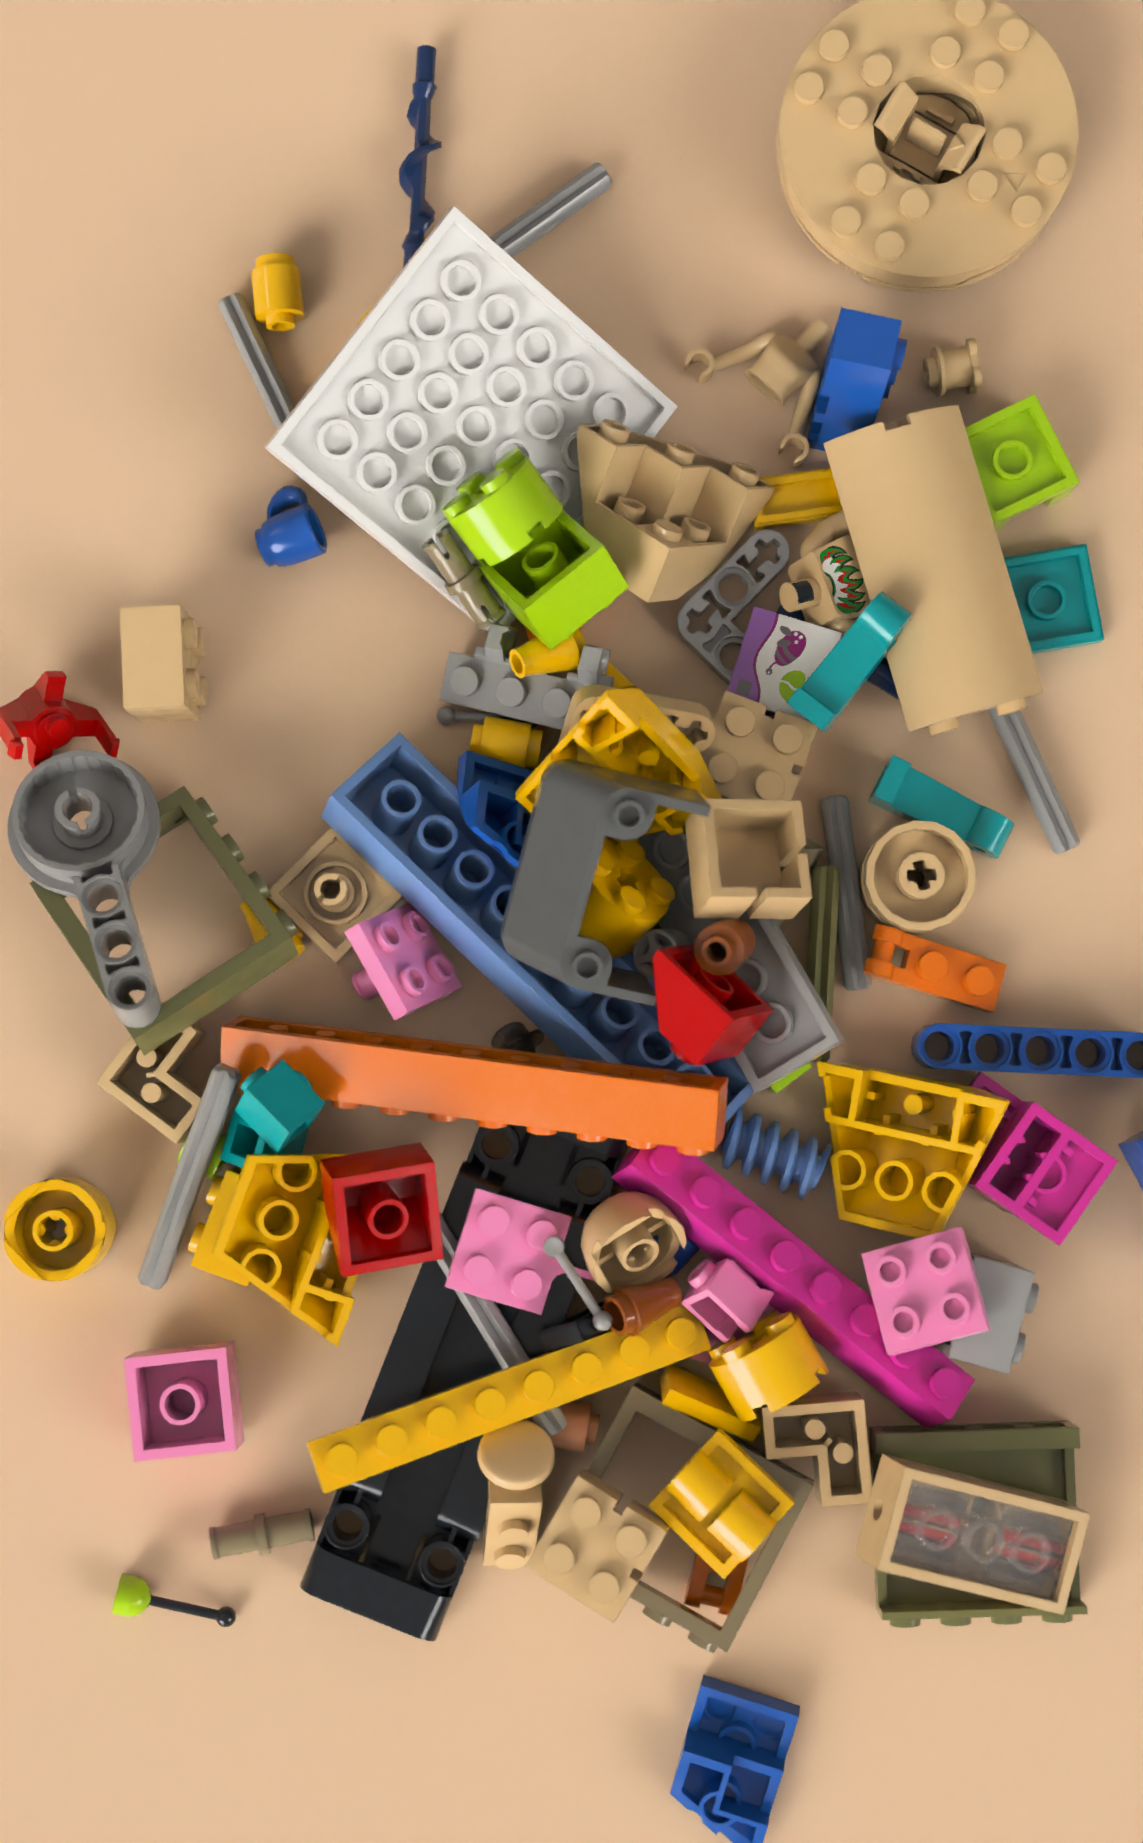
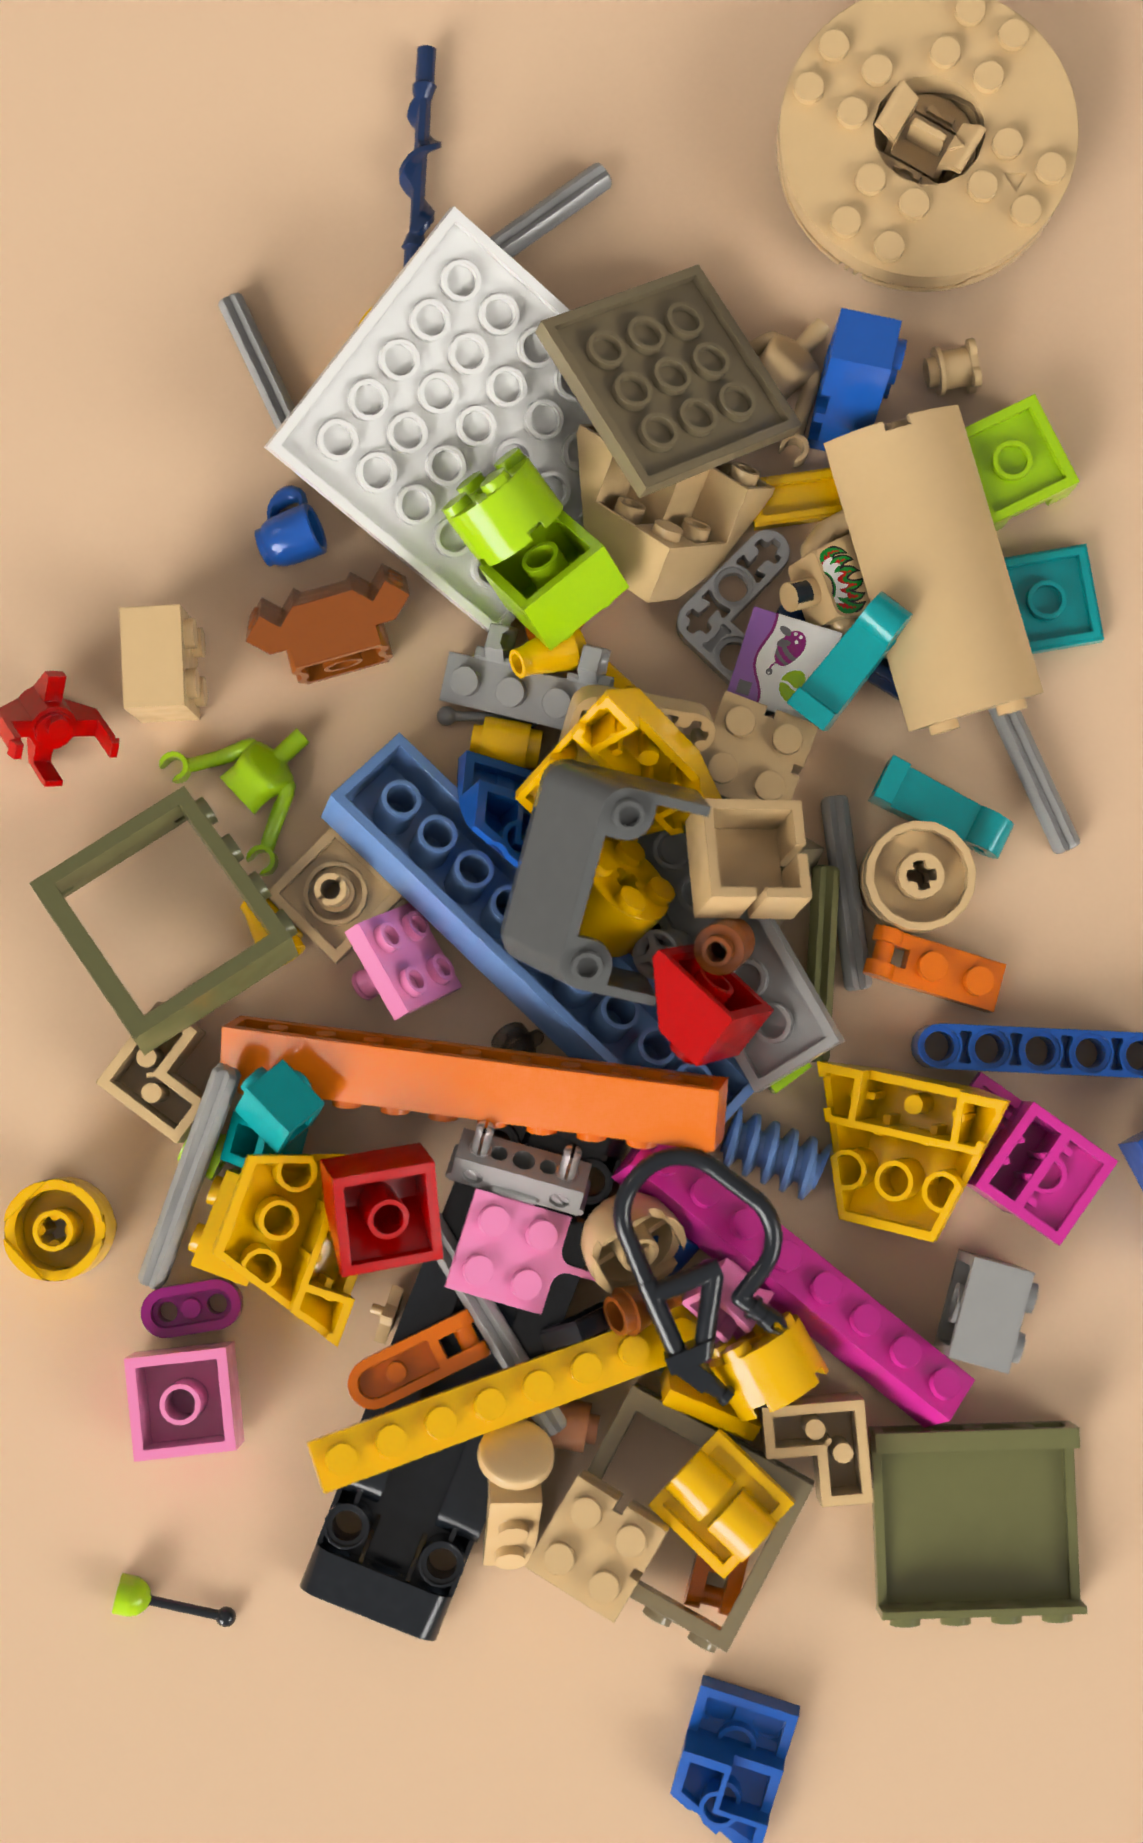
light grey beam [7,750,161,1028] -> none
dark tan pin [209,1508,315,1560] -> none
yellow brick [251,253,304,331] -> none
dark tan pin [422,529,505,629] -> none
light grey hinge [544,1236,612,1331] -> none
brick [855,1453,1091,1615] -> none
bright pink plate [861,1227,991,1356] -> none
none -> magenta plate [141,1278,243,1338]
none -> lime piece [159,728,310,876]
none -> dark orange slope [245,563,410,685]
none -> orange plate [347,1308,491,1410]
none -> tan piece [370,1285,404,1344]
none -> light grey piece [445,1120,592,1216]
none -> dark tan plate [535,264,802,498]
none -> black piece [613,1147,788,1406]

